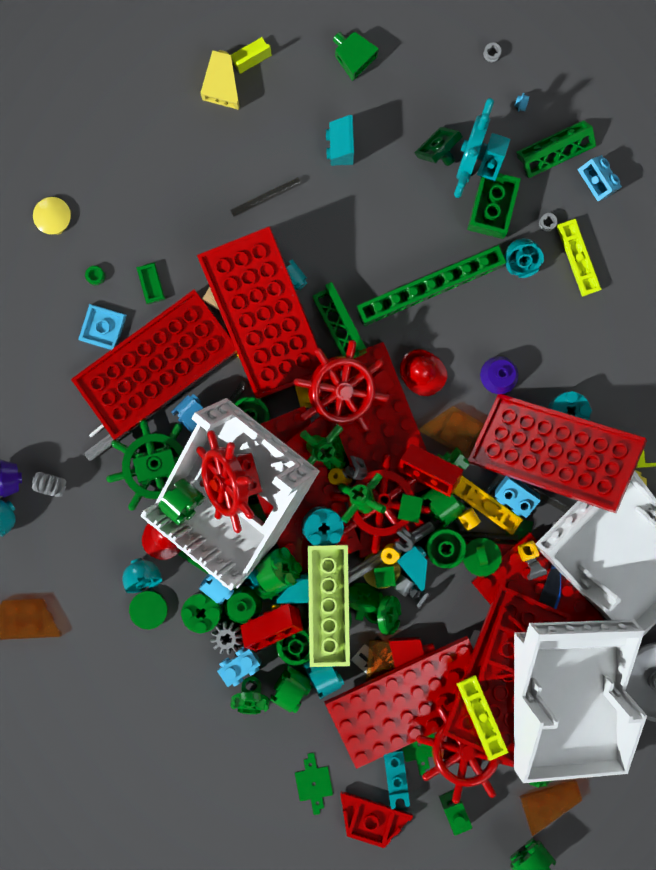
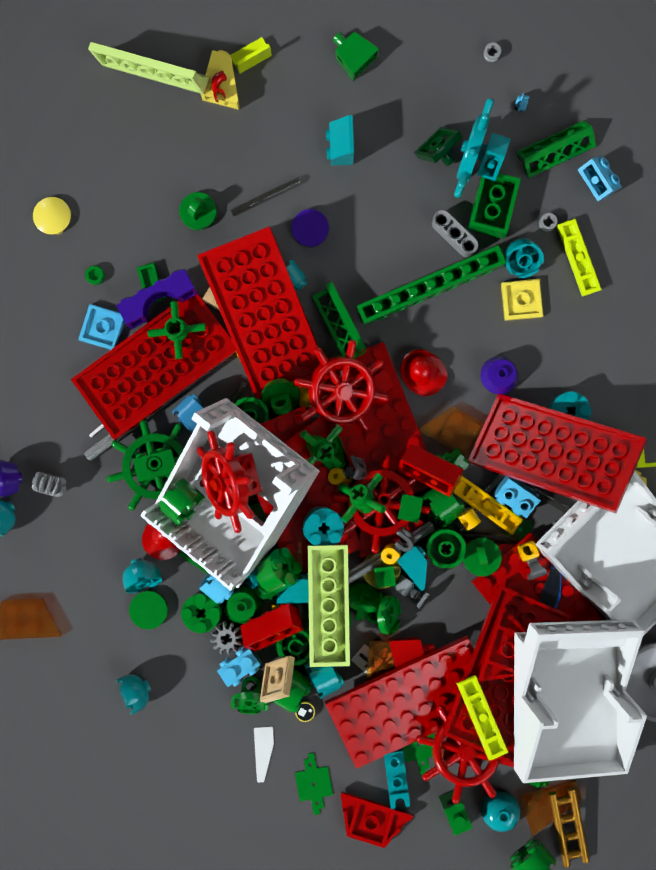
none -> yellowish green arch [88,42,210,94]
none -> dark purple arch [116,269,198,330]
none -> teal cylinder [116,674,151,716]
none -> green bar [147,301,206,359]
none -> green tile [179,192,217,231]
none -> red arm [211,71,227,102]
none -> white sticker [254,727,274,783]
none -> tan tile [260,655,295,703]
none -> green tile [262,378,300,415]
none -> dark purple tile [291,209,329,248]
none -> tile [296,701,315,722]
none -> light grey beam [432,210,478,258]
none -> teal cylinder [481,790,520,832]
none -> light yellow tile [501,279,543,321]
none -> pearl gold bar [549,787,590,868]

